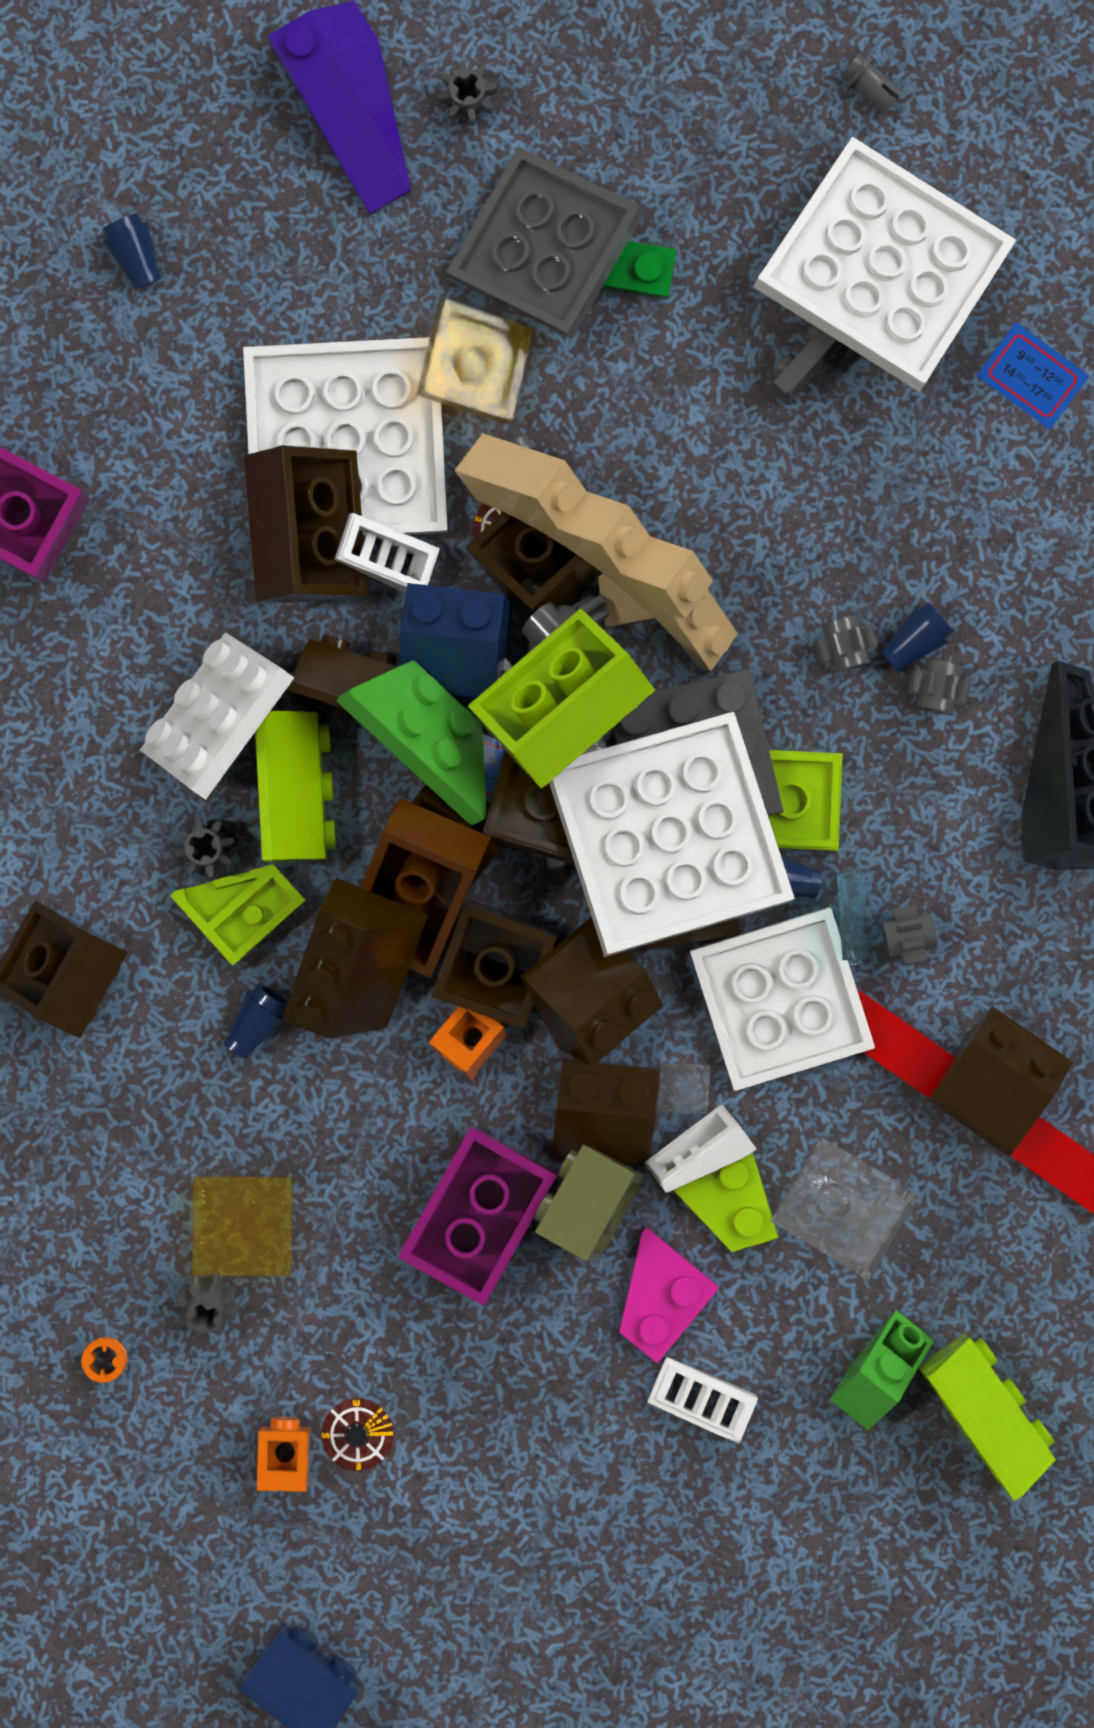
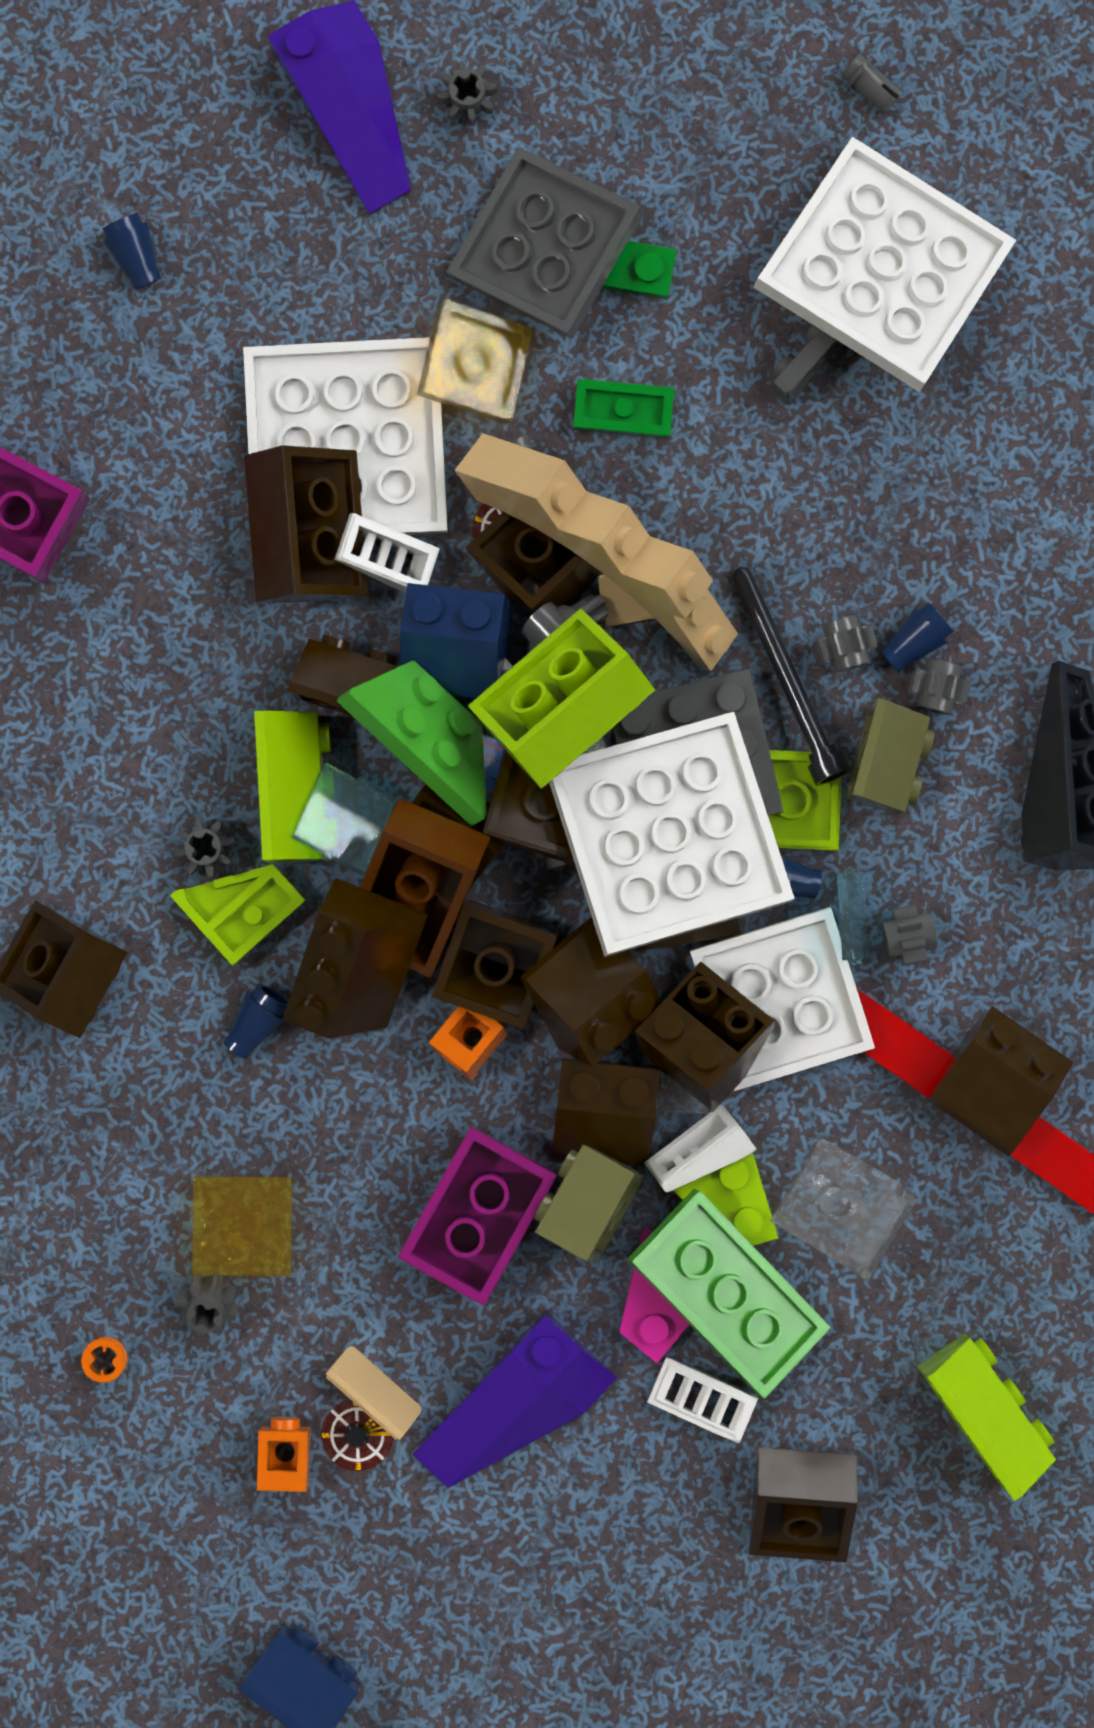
white plate [140,632,294,800] -> none
bright green slope [829,1310,934,1430] -> none
blue sticker [976,322,1090,430] -> none
none -> clear light blue piece [291,763,396,875]
none -> tan slope [326,1346,422,1440]
none -> dark purple wedge [412,1310,617,1488]
none -> green plate [573,379,674,439]
none -> plate [627,1189,831,1399]
none -> dark brown slope [635,961,775,1112]
none -> black piece [733,567,851,786]
none -> dark brown slope [749,1447,858,1562]
none -> olive slope [844,698,935,815]

